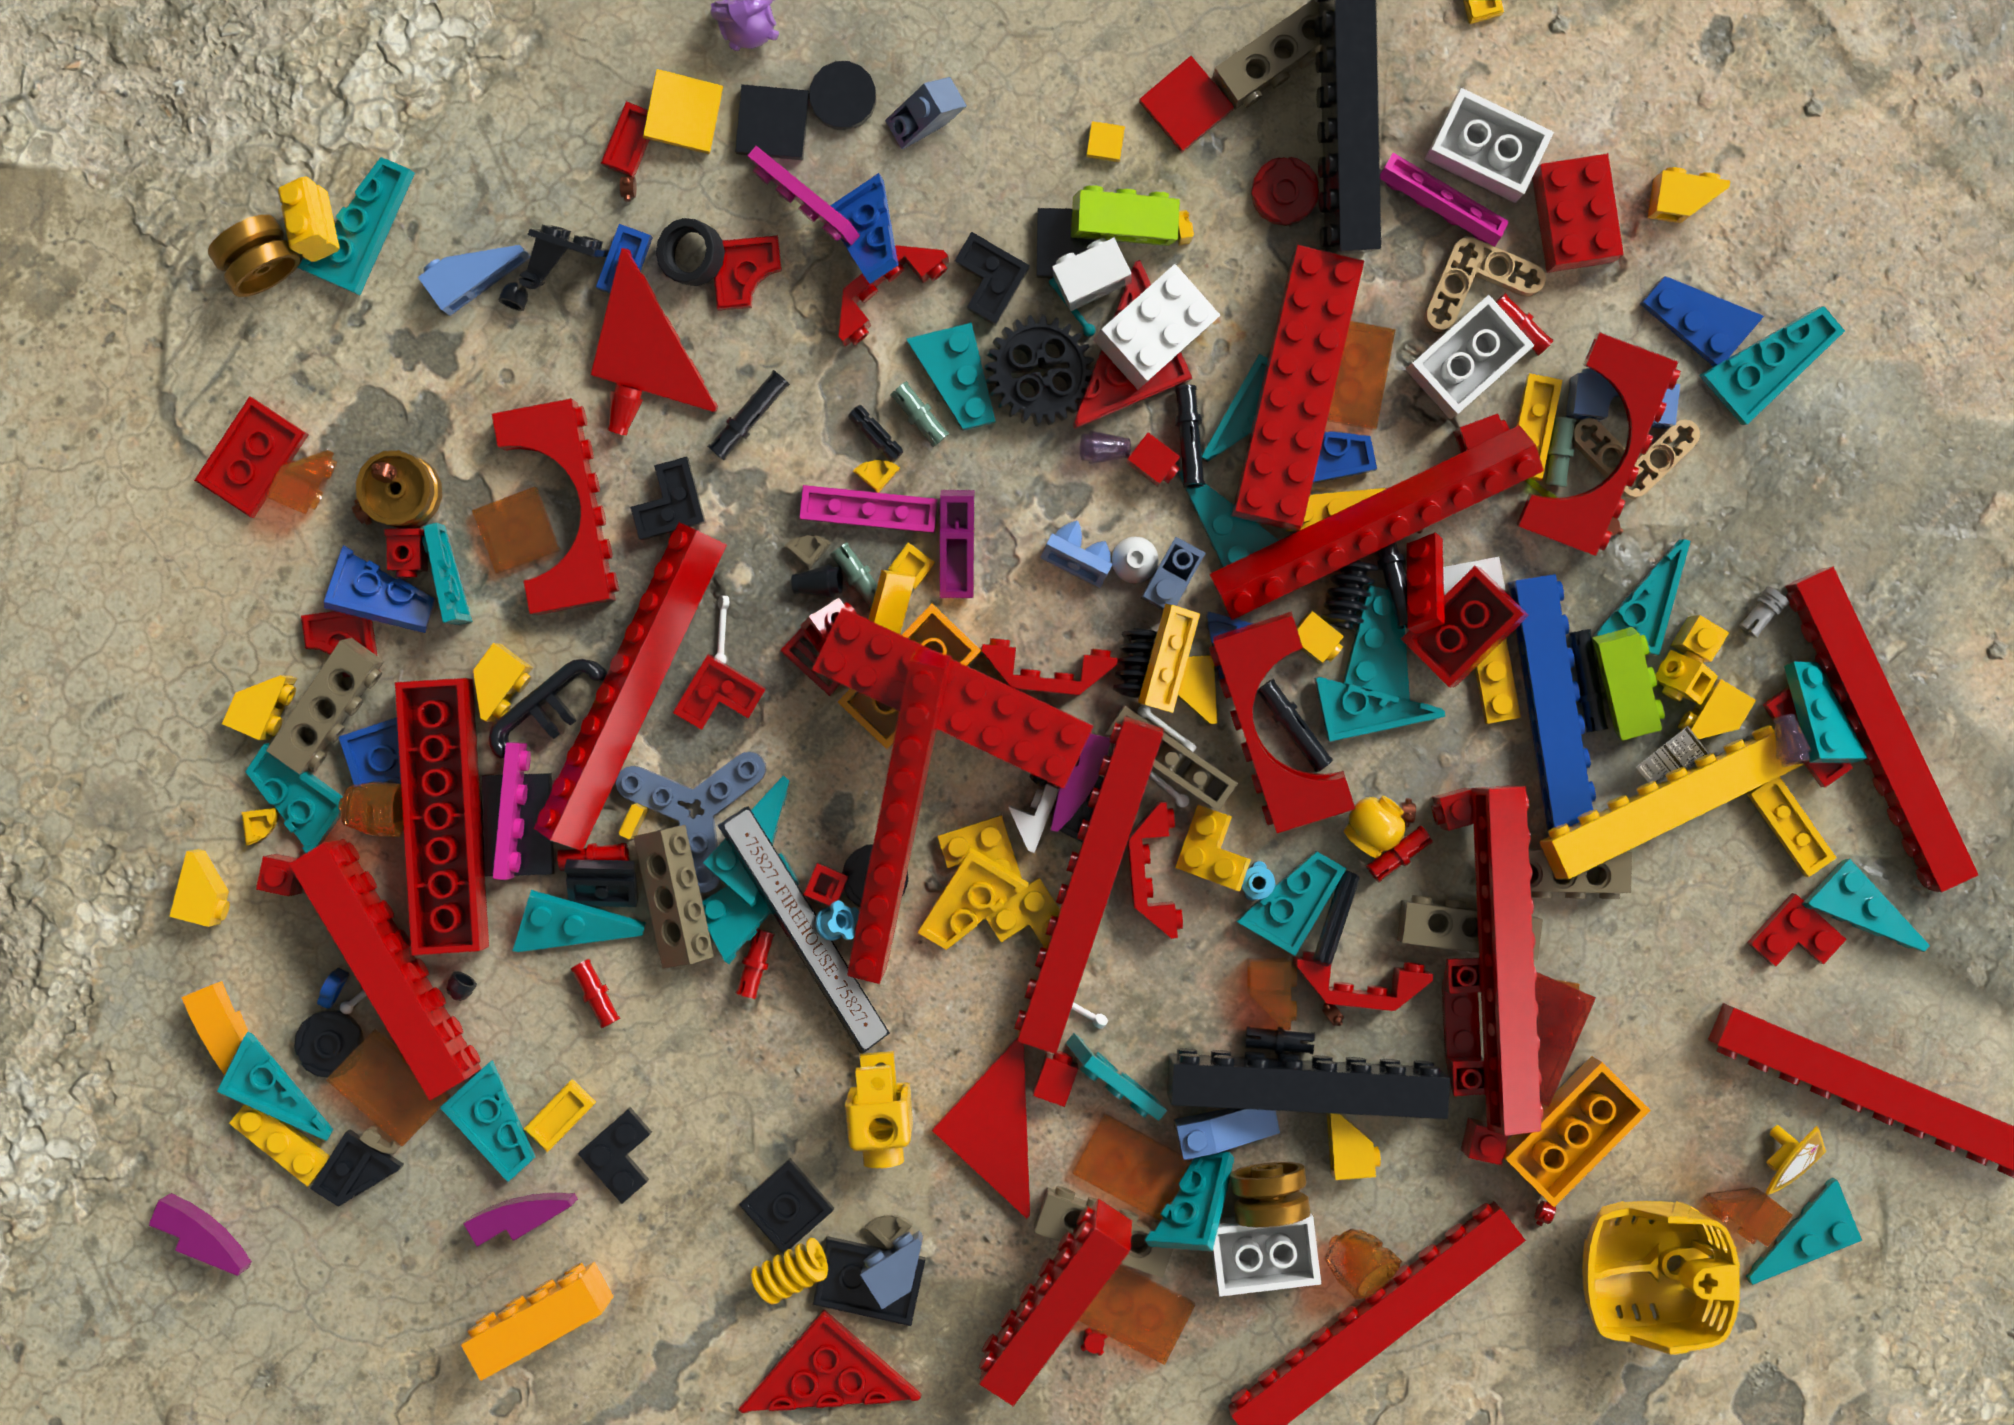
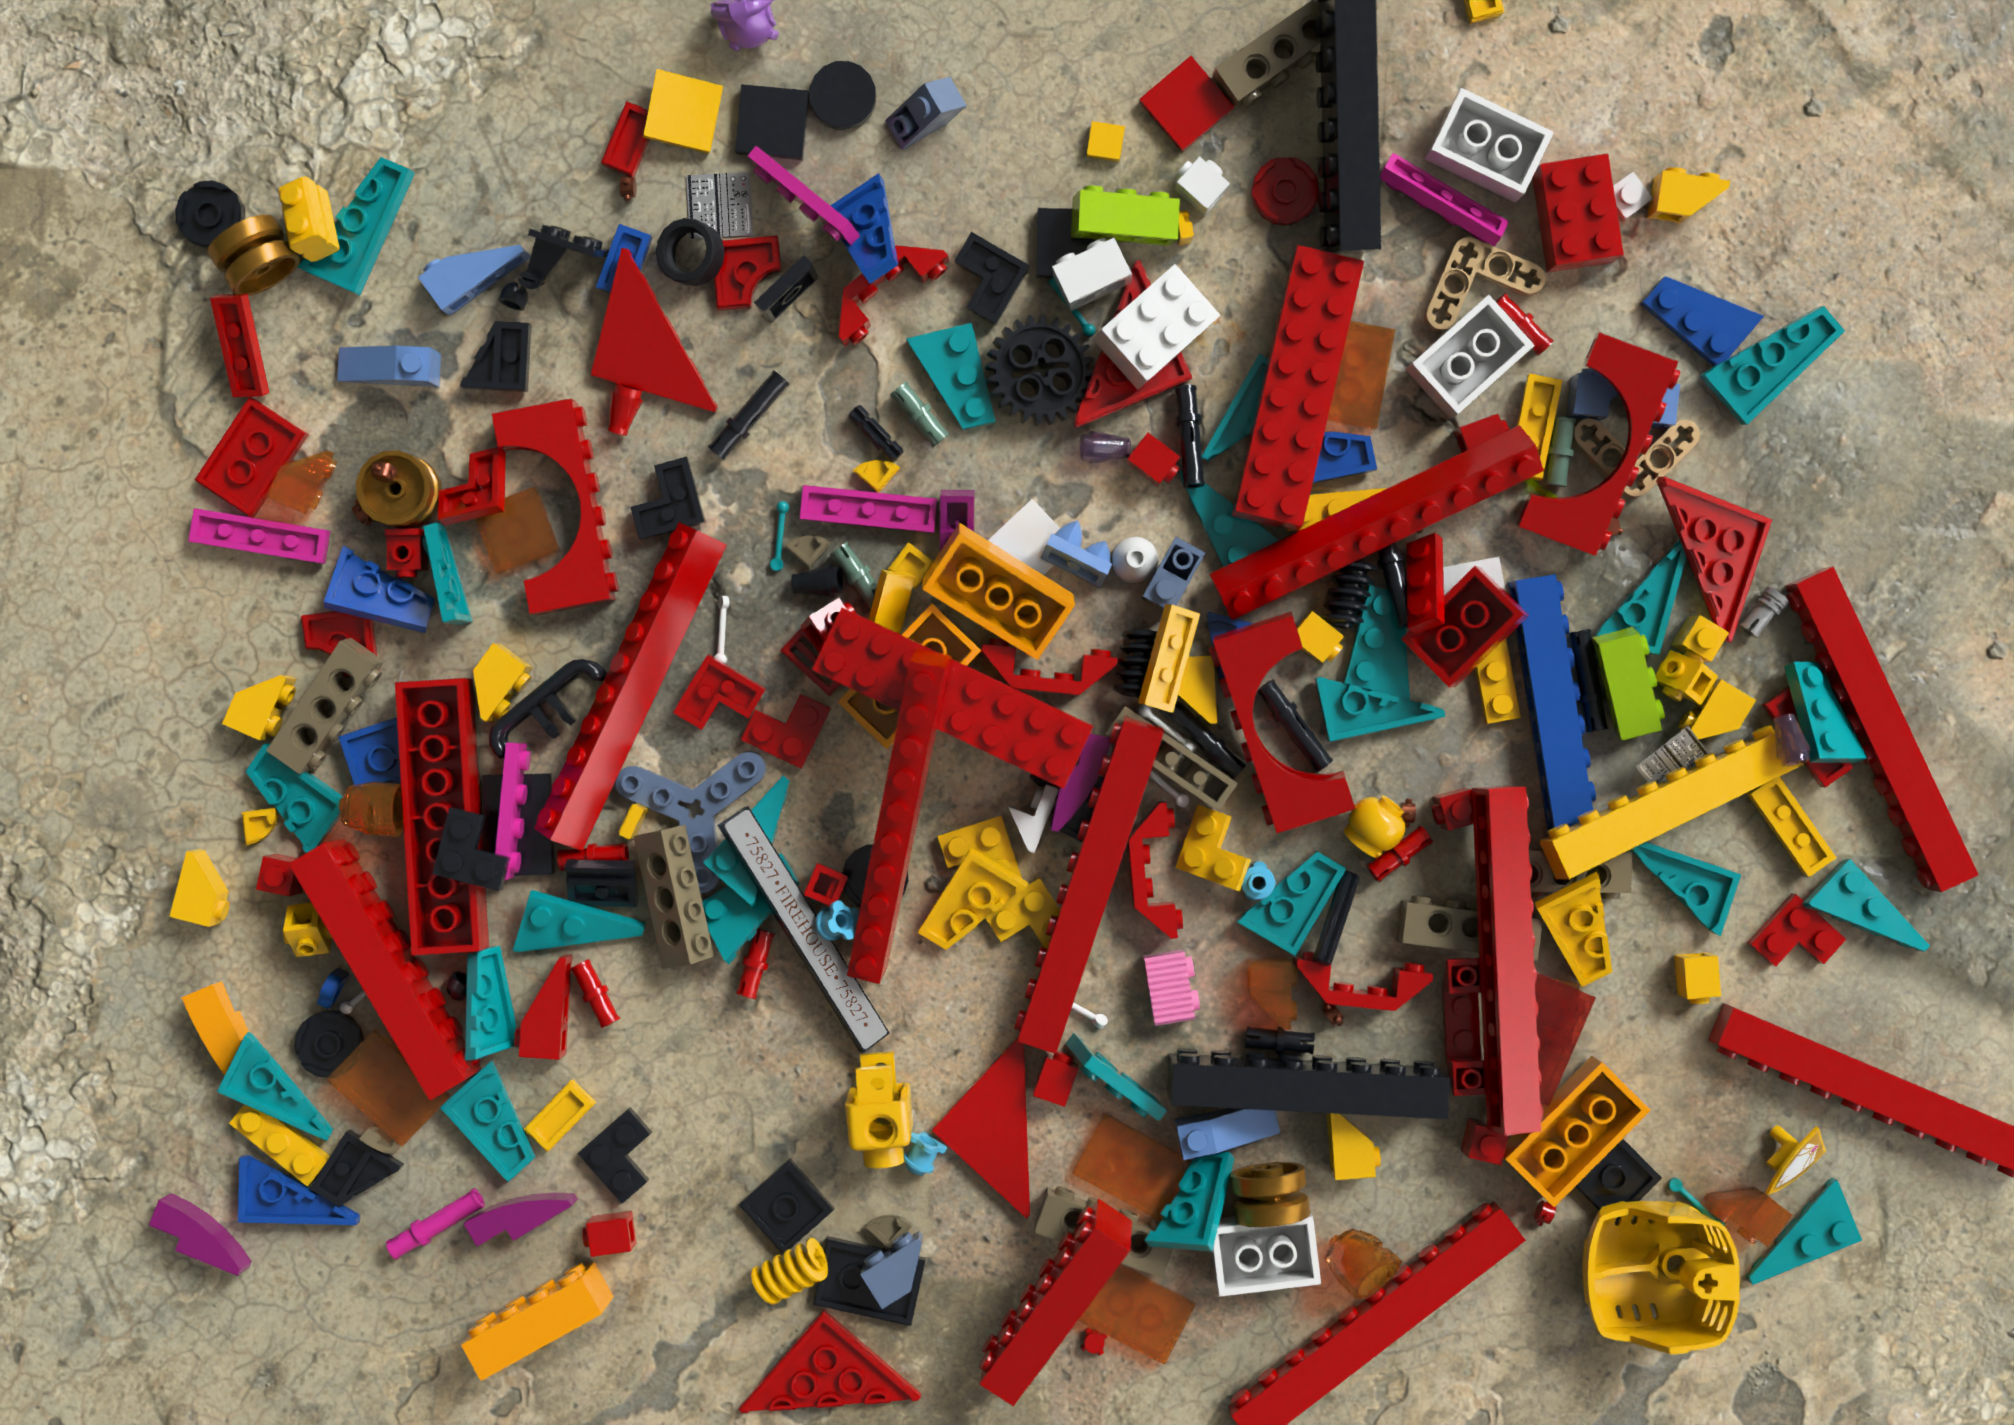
none -> black tile [175,180,246,249]
none -> dark pink plate [188,508,331,564]
none -> red plate [210,293,270,397]
none -> blue wing [238,1155,360,1225]
none -> yellow brick [283,903,333,957]
none -> medium blue slope [337,345,441,387]
none -> dark pink pin [386,1188,485,1260]
none -> black plate [433,807,511,891]
none -> red plate [437,447,506,526]
none -> black wing [460,321,532,392]
none -> teal wing [465,946,517,1061]
none -> red slope [514,954,573,1060]
none -> red brick [582,1210,637,1257]
none -> light grey sticker [686,172,753,239]
none -> red plate [741,694,832,769]
none -> black tile [754,255,818,323]
none -> teal hinge [770,501,789,571]
none -> medium azure brick [904,1132,947,1176]
none -> light orange brick [922,523,1075,660]
none -> white sticker [988,499,1060,575]
none -> bright pink brick [1143,949,1200,1026]
none -> black pin [1159,700,1247,779]
none -> white brick [1175,156,1230,216]
none -> yellow wing [1534,872,1613,987]
none -> black tile [1575,1139,1662,1225]
none -> white plate [1613,172,1653,221]
none -> teal wing [1630,842,1742,936]
none -> red tile [1656,476,1773,643]
none -> teal hinge [1668,1177,1725,1226]
none -> yellow brick [1674,952,1721,1004]

